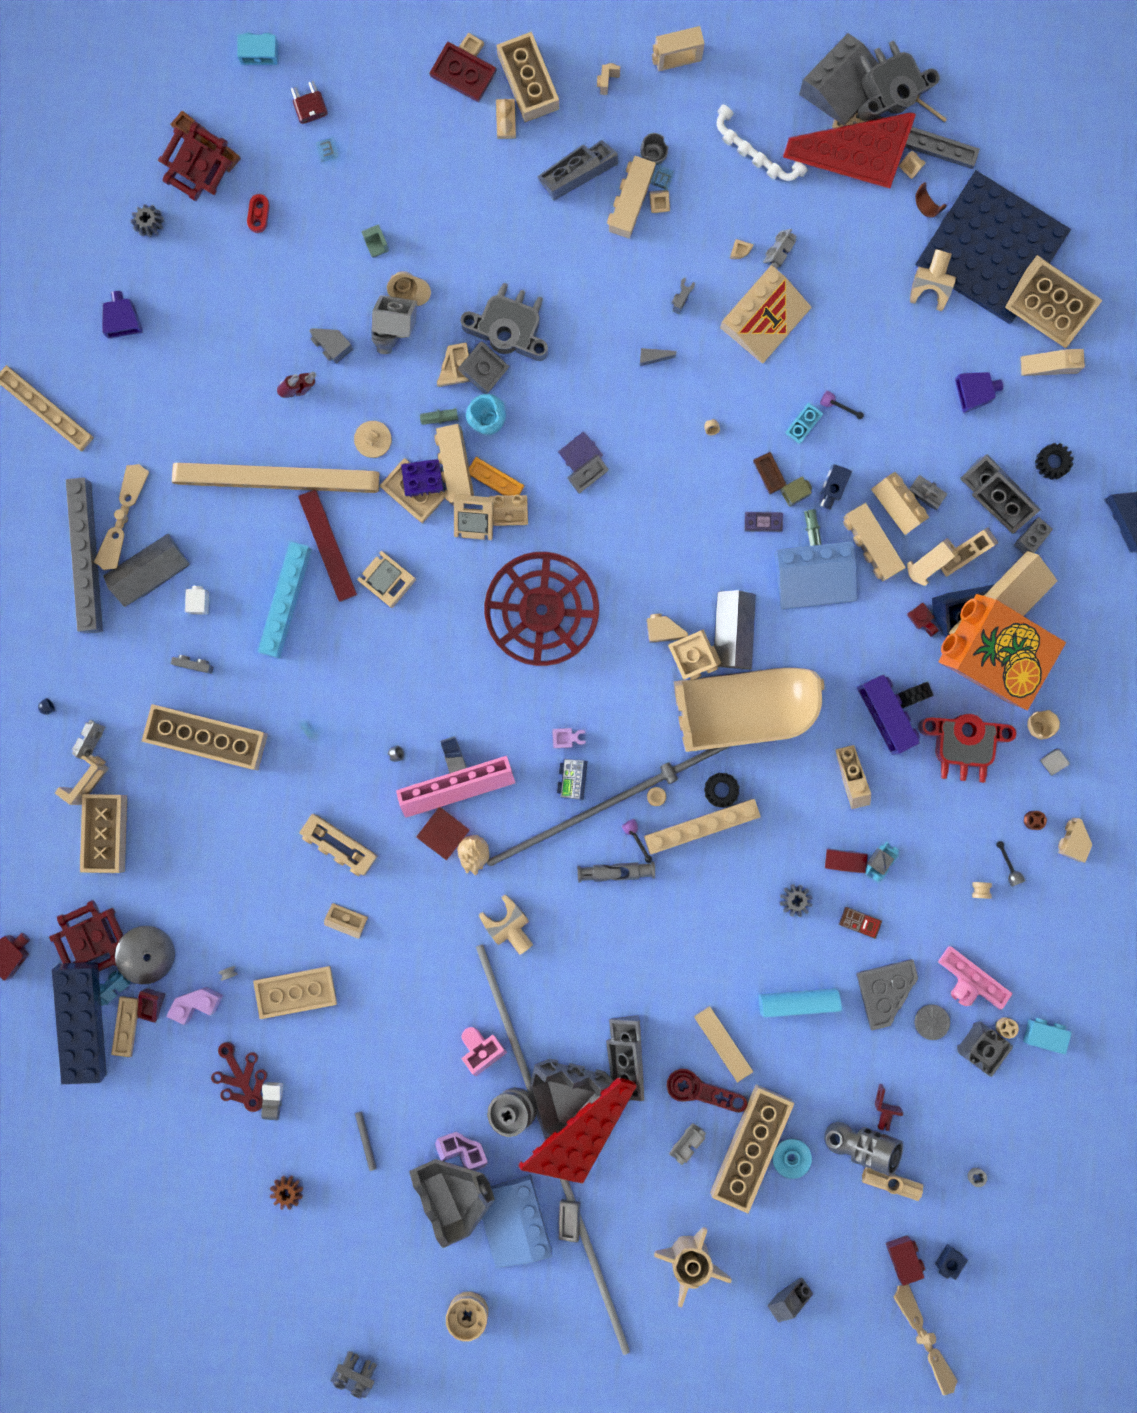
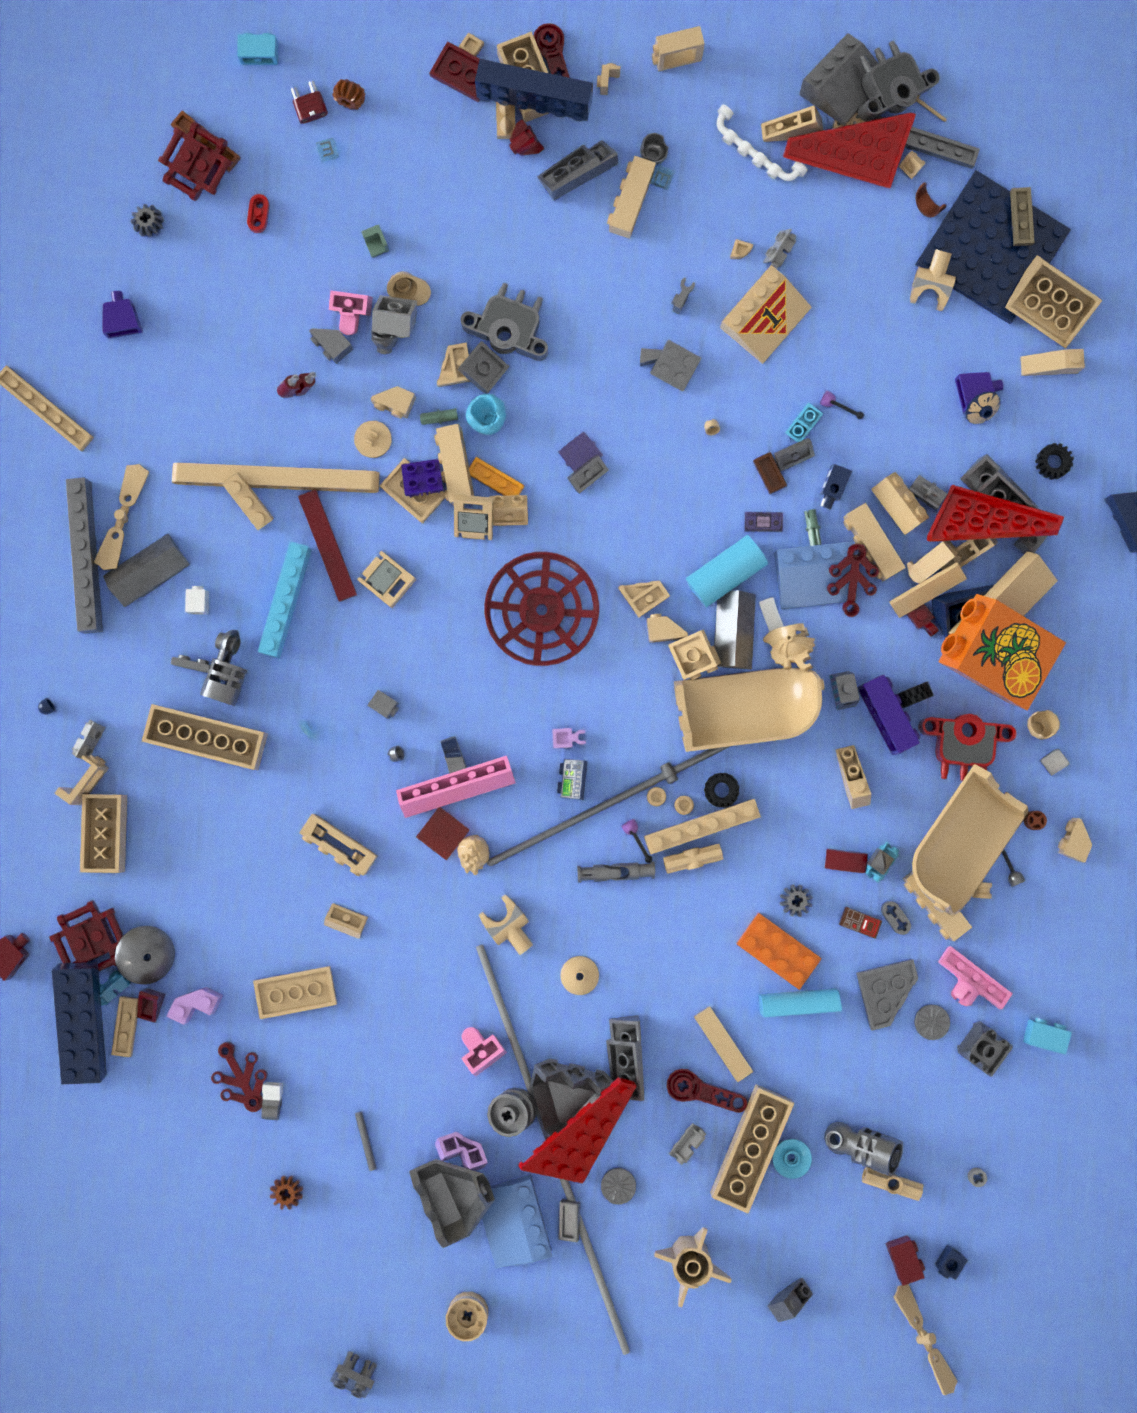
light grey bush [218,966,238,981] -> none
tan slope [649,190,670,213] -> none
olive brick [780,476,812,507] -> none
dark red bracket [874,1084,903,1131] -> none
tan wheel [995,1017,1019,1039] -> none
none -> flat silver cylinder [200,630,248,706]
none -> tan plate [222,472,274,530]
none -> bright pink brick [329,291,373,335]
none -> dark orange gear [332,79,365,110]
none -> flat silver brick [367,690,399,719]
none -> tan slope [371,386,416,419]
none -> dark blue brick [475,59,593,122]
none -> dark red brick [509,119,544,156]
none -> dark red beam [533,23,570,78]
none -> tan dish [560,956,599,995]
none -> flat silver wheel [601,1168,636,1205]
none -> tan wing [618,580,670,618]
none -> flat silver plate [650,339,701,392]
none -> tan piece [663,843,723,874]
none -> tan plate [674,796,694,815]
none -> medium azure brick [686,535,768,608]
none -> orange plate [736,913,822,990]
none -> white sticker [759,597,784,632]
none -> tan slope [761,105,823,142]
none -> tan helmet [763,623,815,672]
none -> flat silver plate [774,438,815,471]
none -> dark red plant [827,543,879,617]
none -> flat silver torso [829,671,860,710]
none -> flat silver beam [881,901,911,935]
none -> tan tile [889,562,967,618]
none -> tan brick [902,871,972,941]
none -> tan panel [912,764,1028,916]
none -> red wing [927,485,1064,542]
none -> dish [965,391,1001,424]
none -> dark tan plate [1010,187,1035,246]

